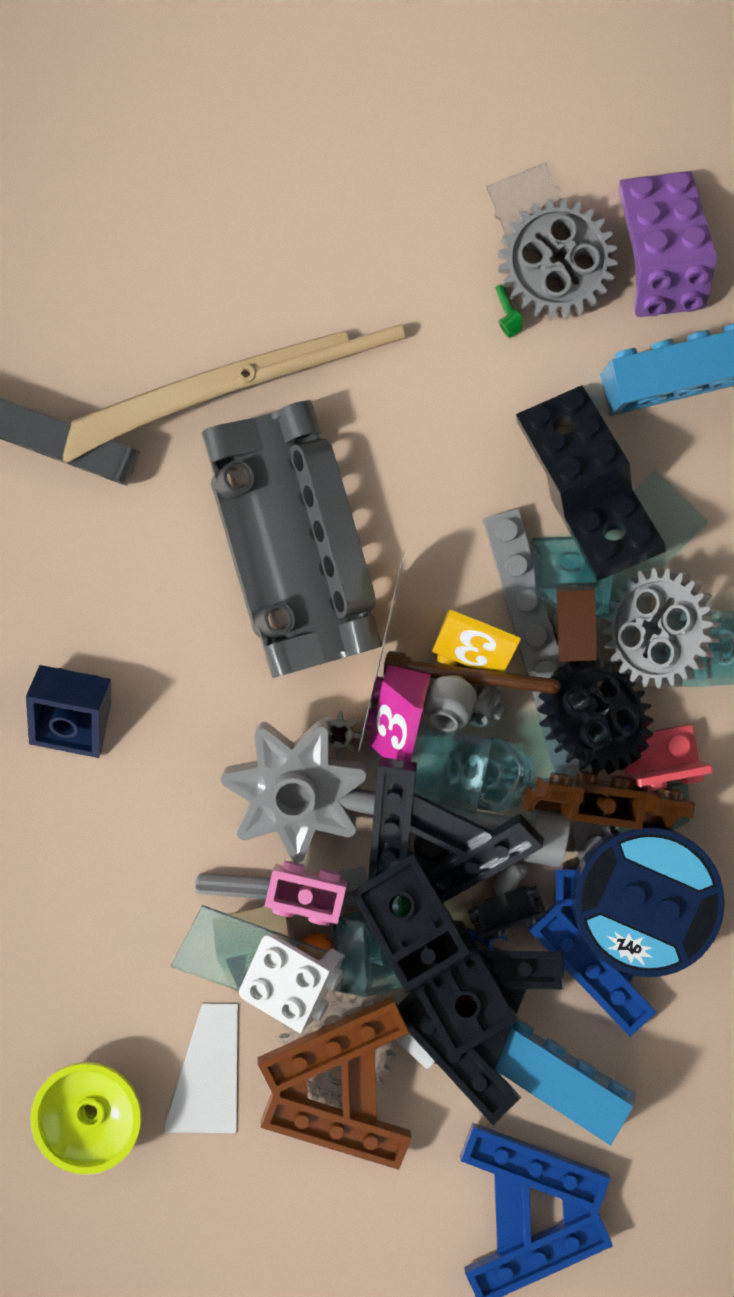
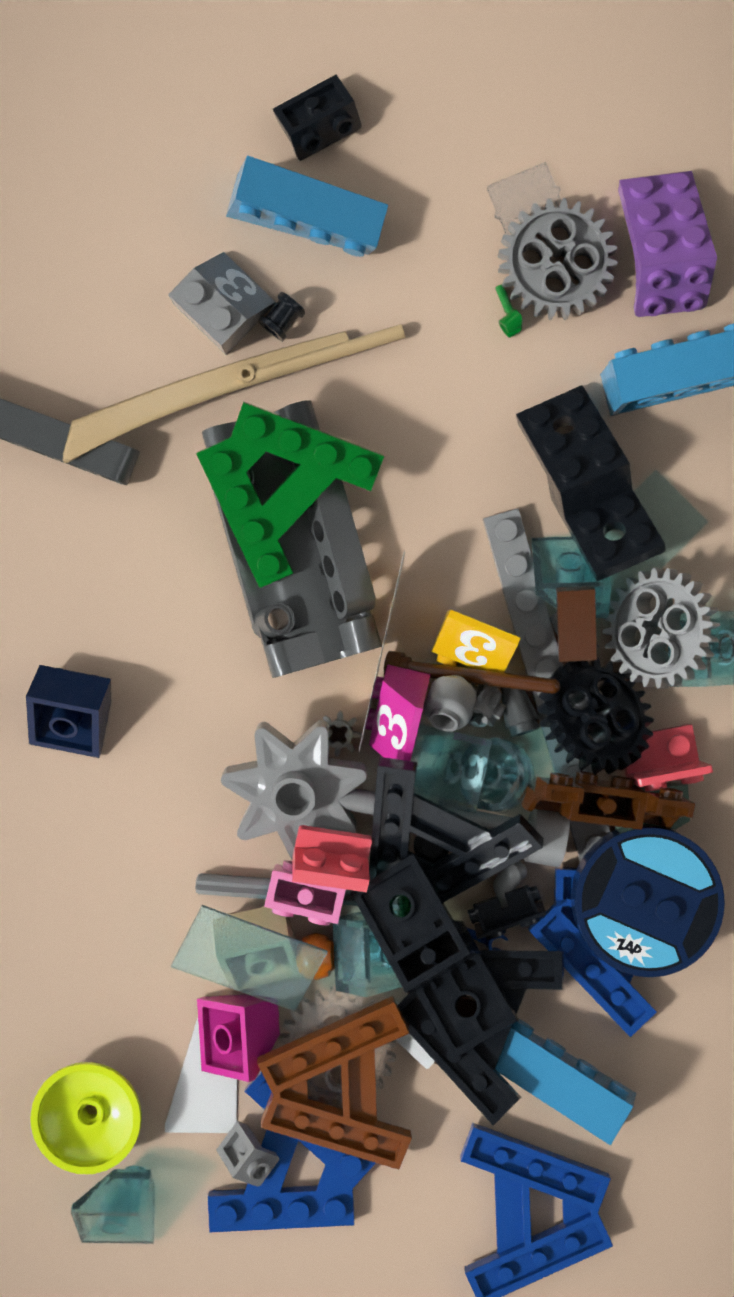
white bracket [239,934,345,1034] -> none
none -> clear light blue slope [71,1166,155,1244]
none -> light grey slope [168,252,276,355]
none -> green plate [196,401,384,588]
none -> dark pink slope [197,994,280,1082]
none -> blue plate [208,1071,376,1233]
none -> light grey bracket [216,1121,279,1187]
none -> dark azure wedge [226,155,388,257]
none -> black bush [258,292,305,342]
none -> black bracket [273,74,362,161]
none -> coral bracket [292,825,372,892]
none -> dark grey cone [500,687,540,737]

